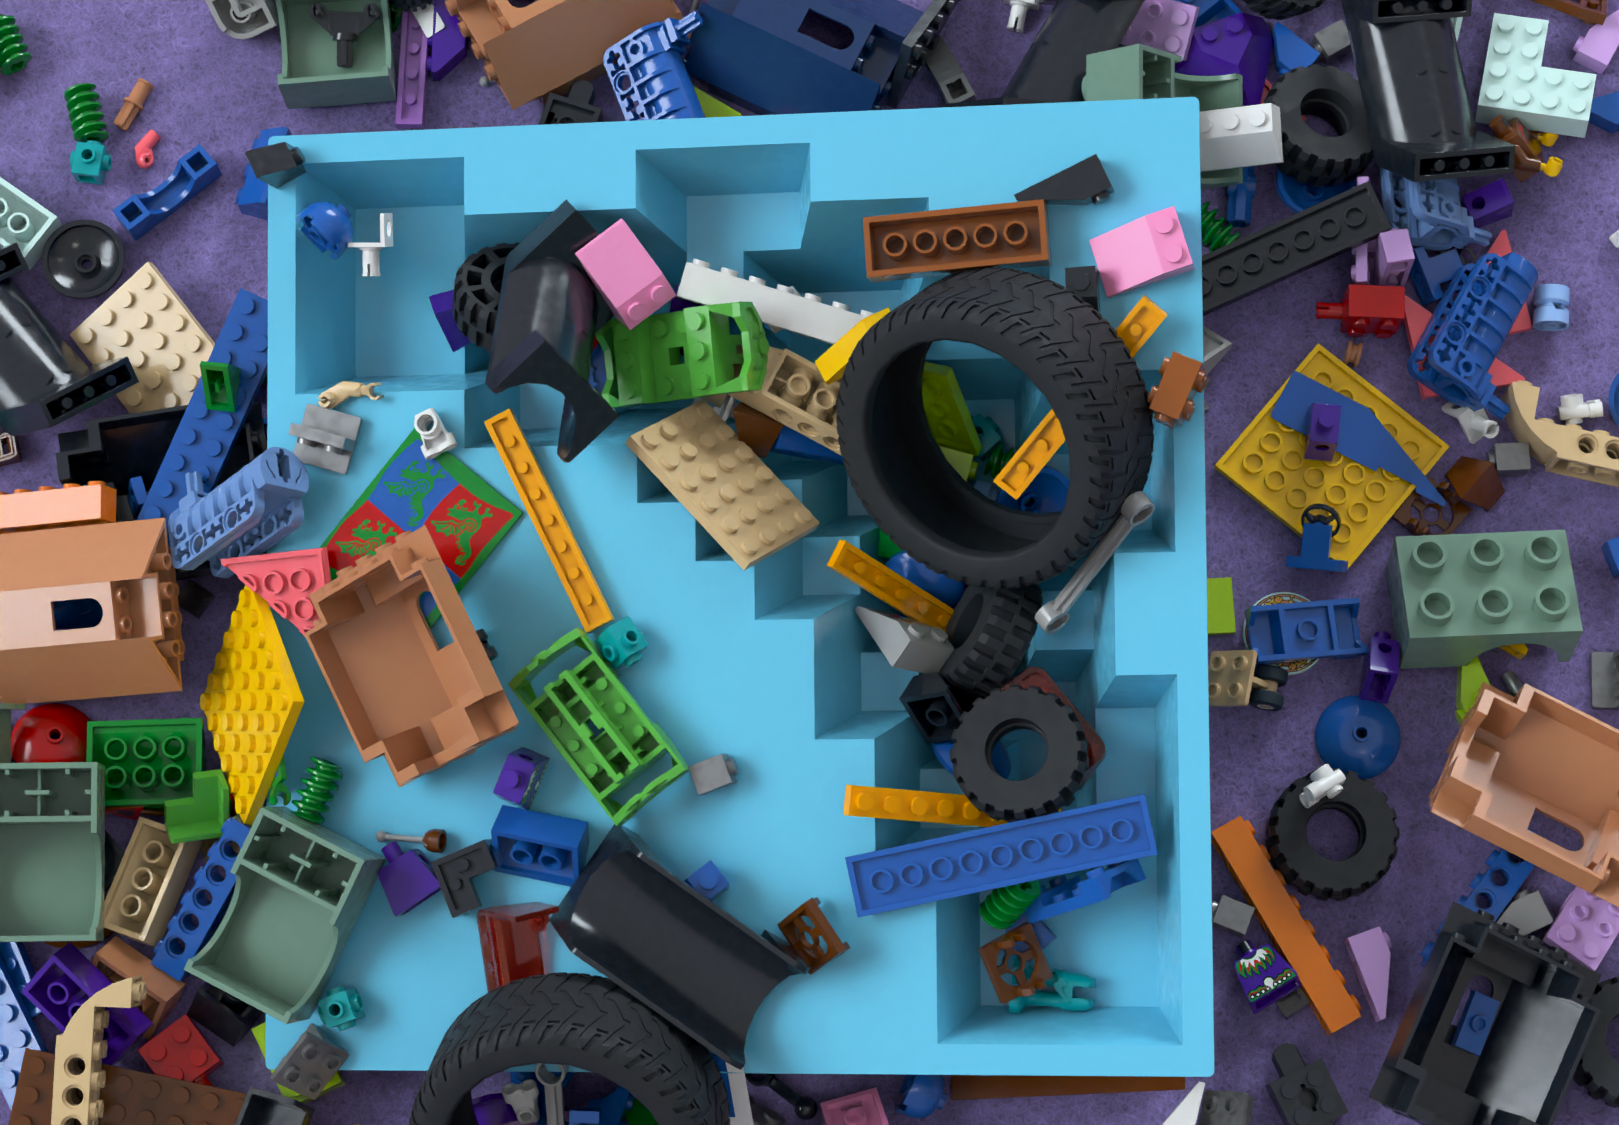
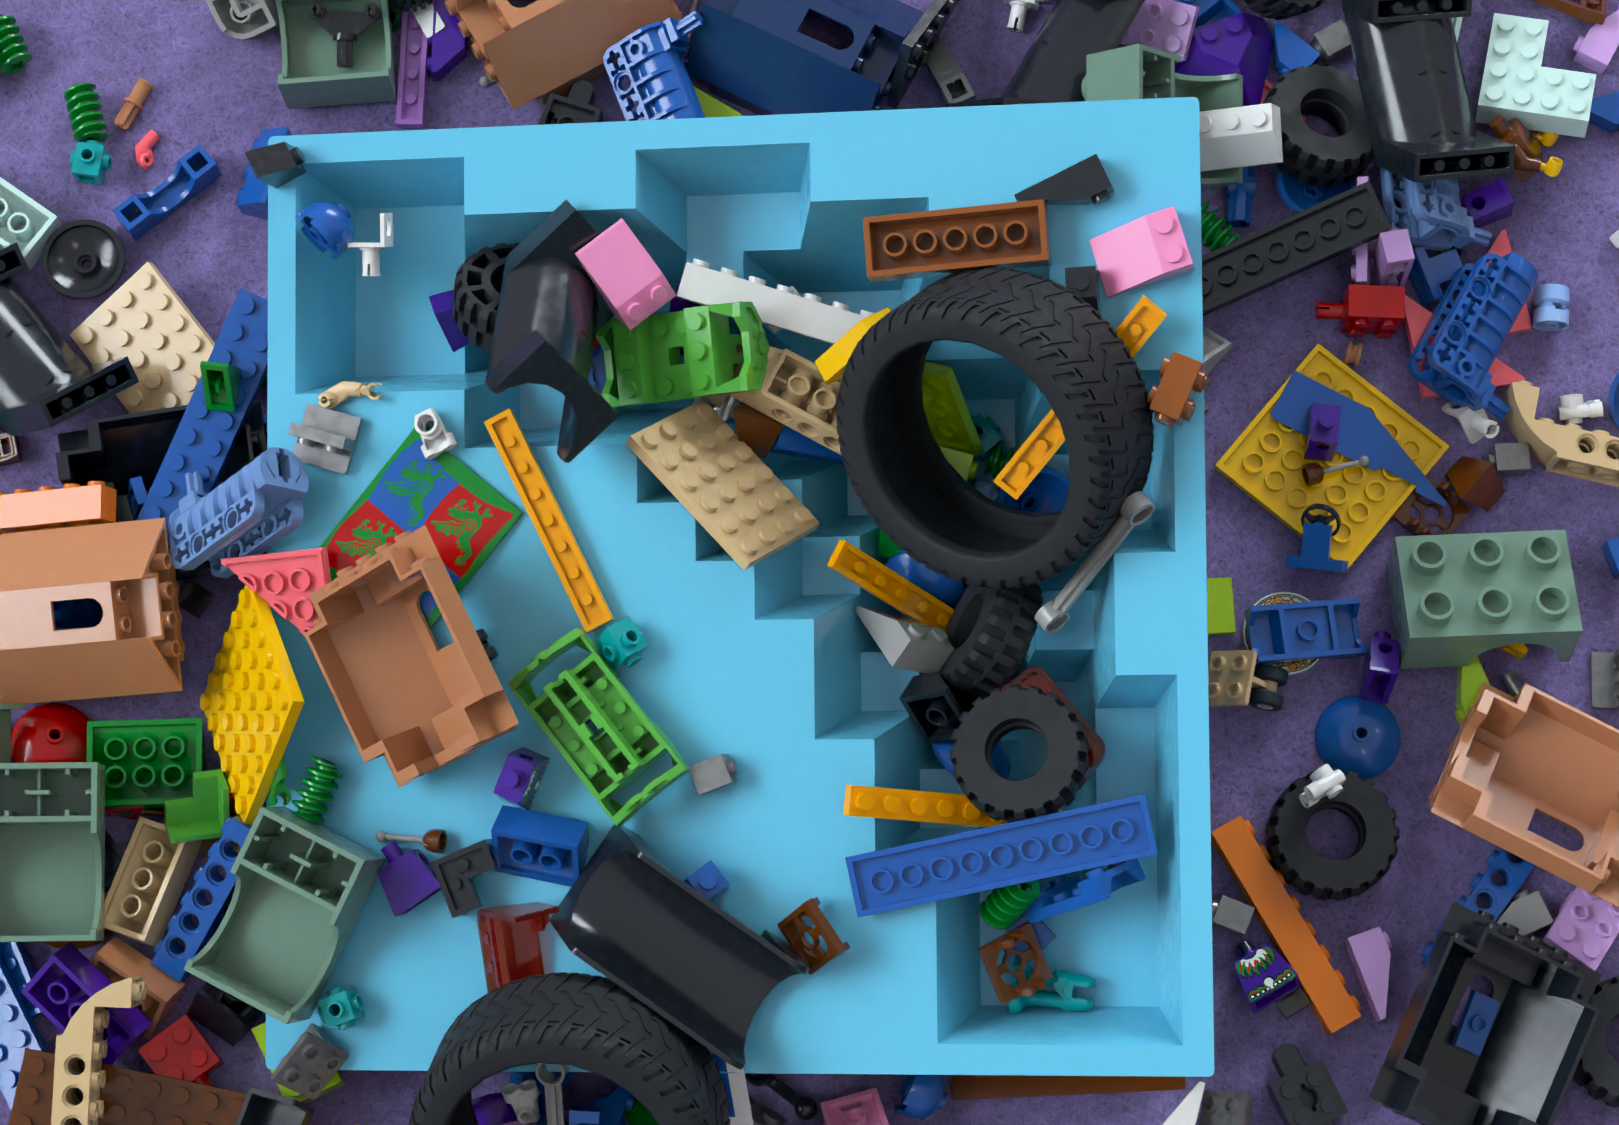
none -> hinge [1302,456,1369,487]

